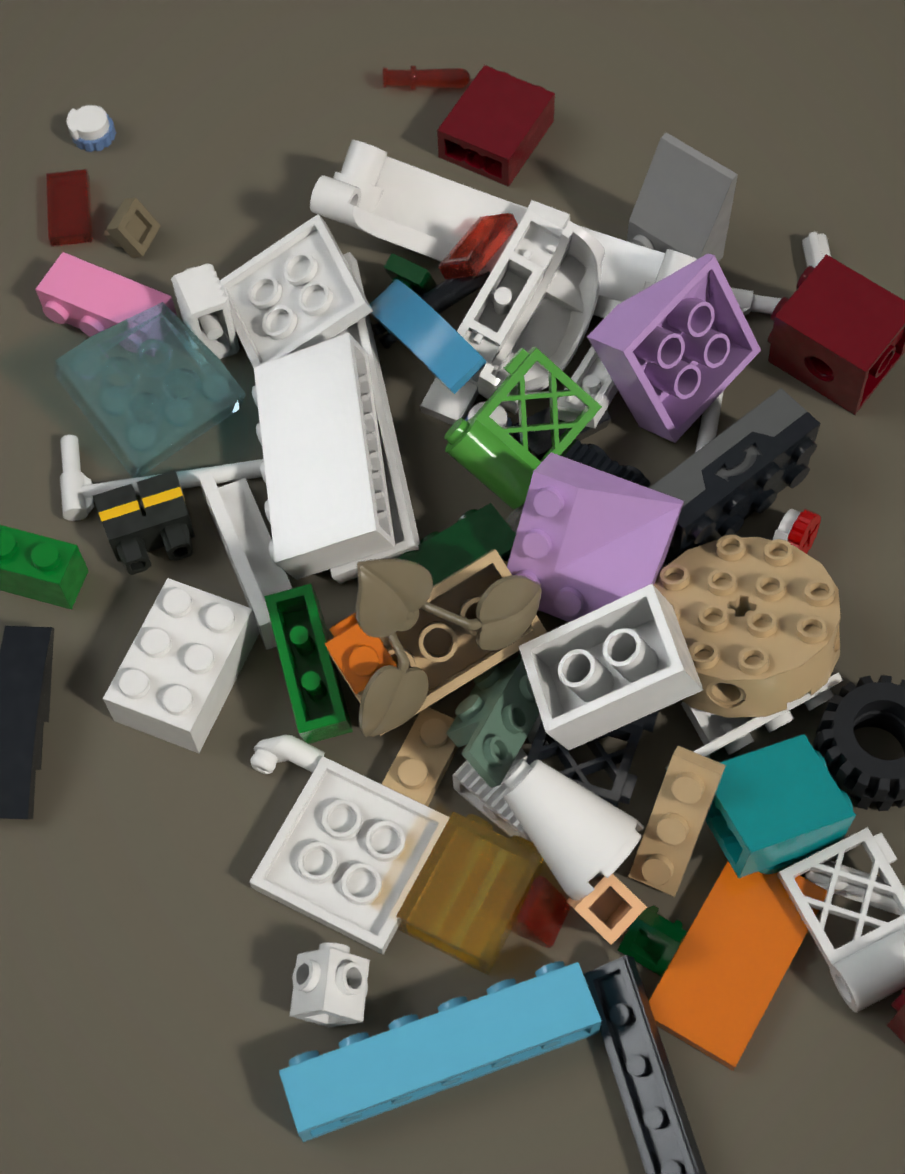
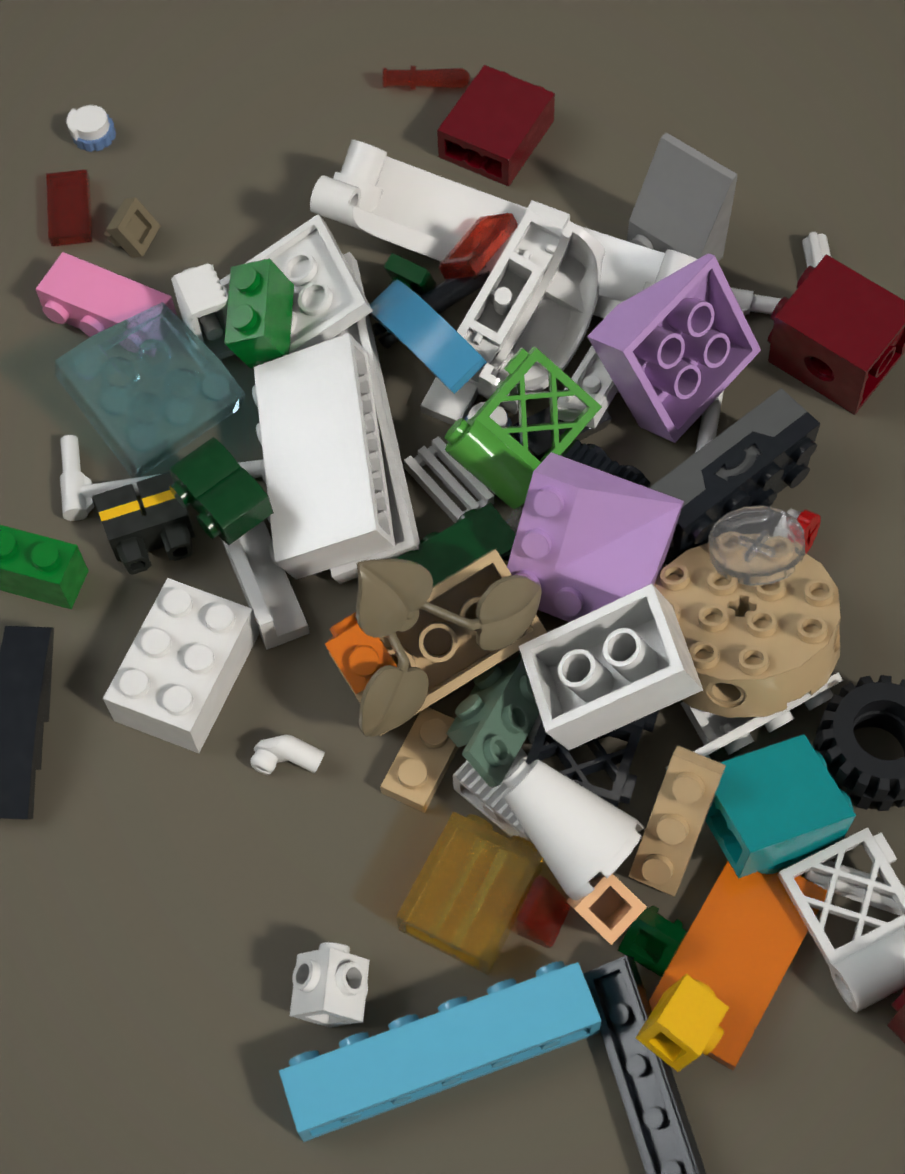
white plate [249,756,453,955] -> none
green brick [264,584,353,744] -> none
none -> dark green brick [169,437,274,545]
none -> green brick [224,258,294,368]
none -> white tile [404,436,494,523]
none -> yellow brick [636,974,729,1072]
none -> clear tile [708,505,805,586]

